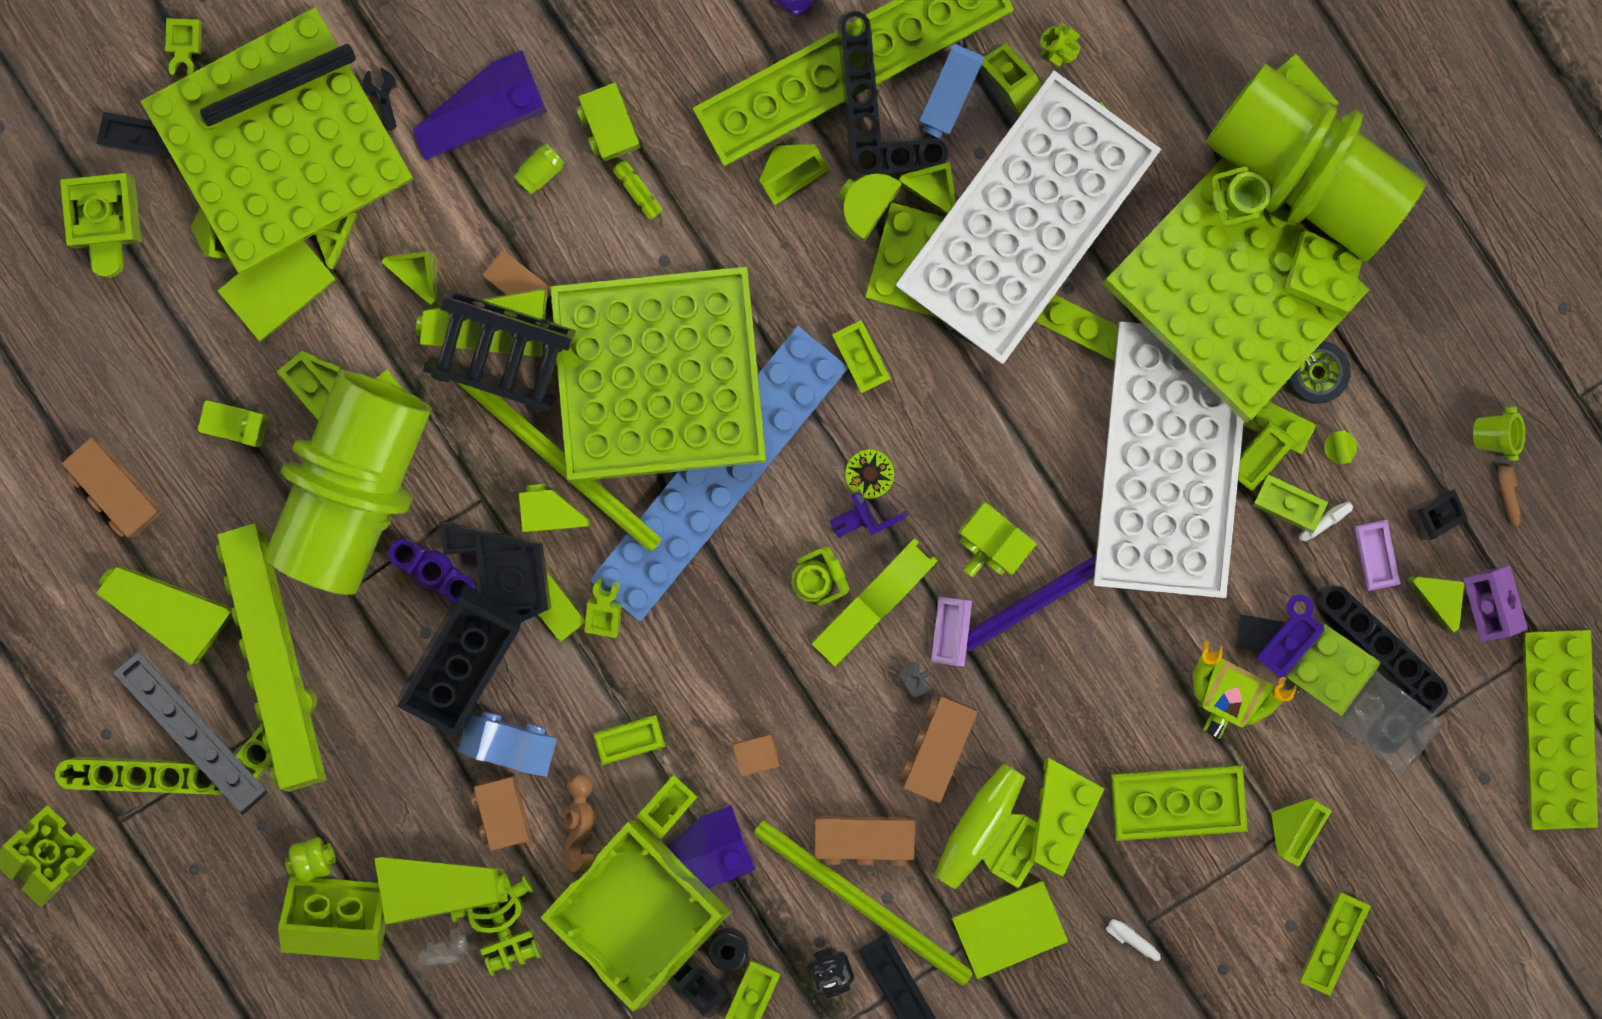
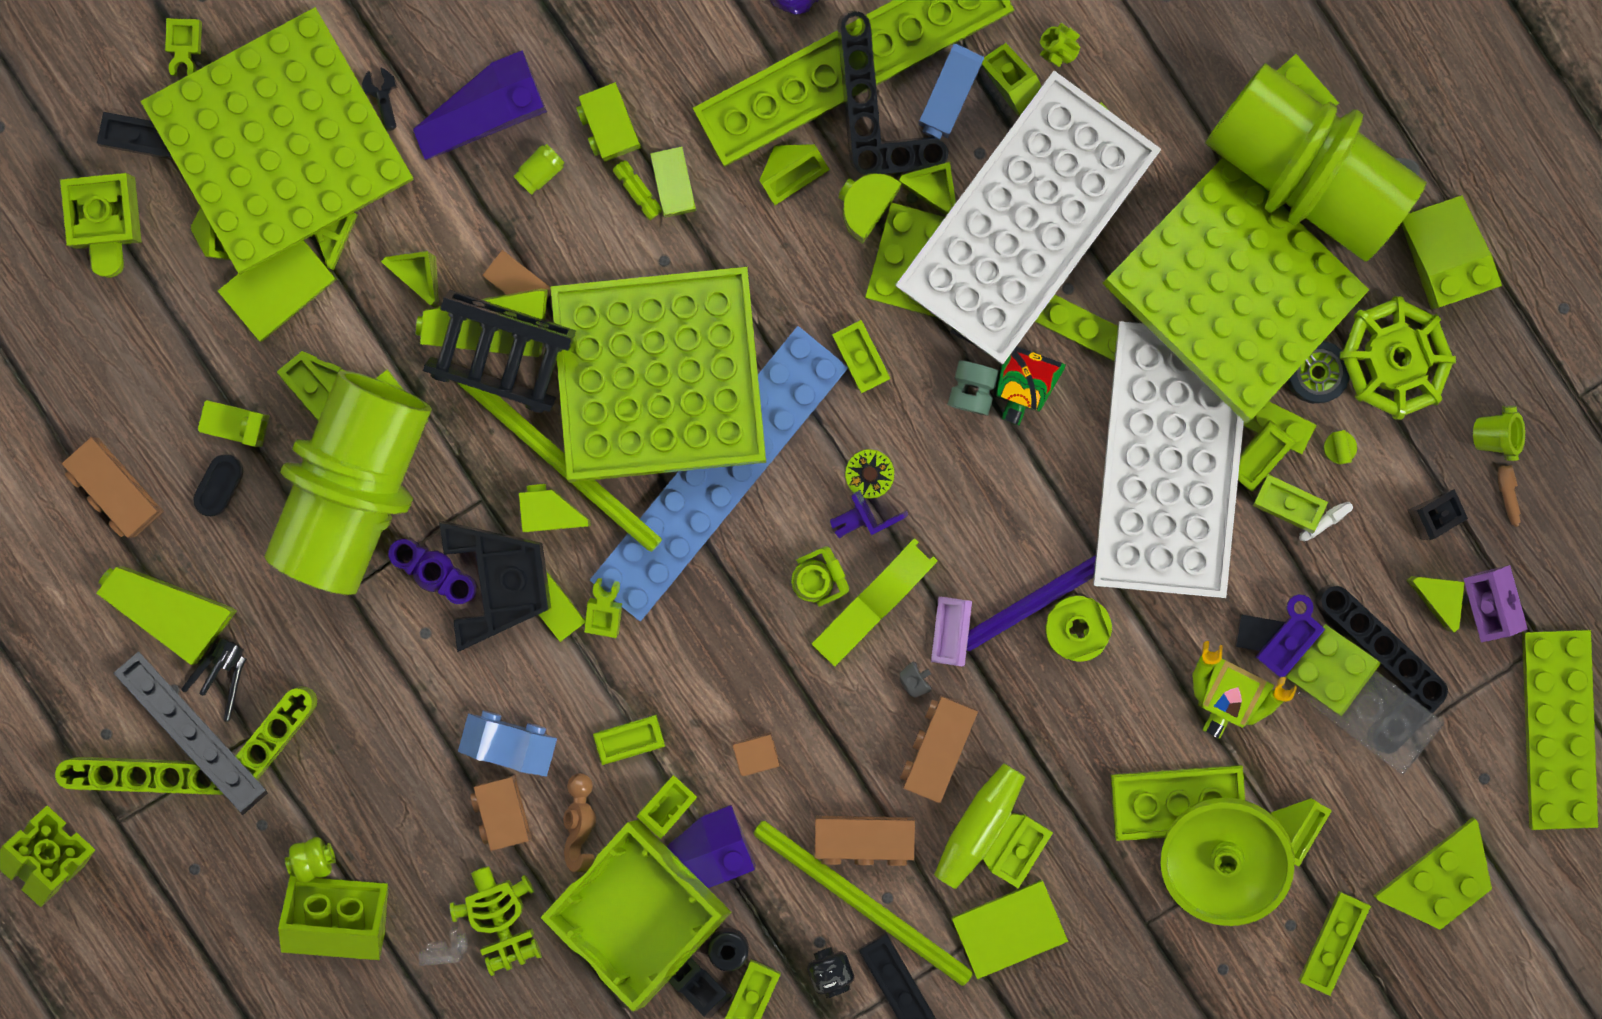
black axle [200,44,356,126] -> none
lime brick [216,523,327,792] -> none
lime slope [375,857,510,924] -> none
black brick [397,585,522,737] -> none
lime brick [957,502,1037,578] -> none
lime wing [1031,758,1104,877] -> none
white piece [1106,919,1161,961] -> none
lime piece [1211,166,1271,227] -> none
lime plate [1284,230,1362,317] -> none
lavender tile [1353,520,1400,591] -> none
none -> black plant [181,638,247,722]
none -> black tile [193,455,244,517]
none -> lime slope [650,147,697,218]
none -> sand green wheel [947,360,1000,416]
none -> torso [995,346,1066,426]
none -> lime plate [1045,595,1112,662]
none -> lime dish [1161,798,1295,926]
none -> lime plate [1340,296,1456,420]
none -> lime wing [1373,817,1492,930]
none -> lime slope [1401,195,1502,310]

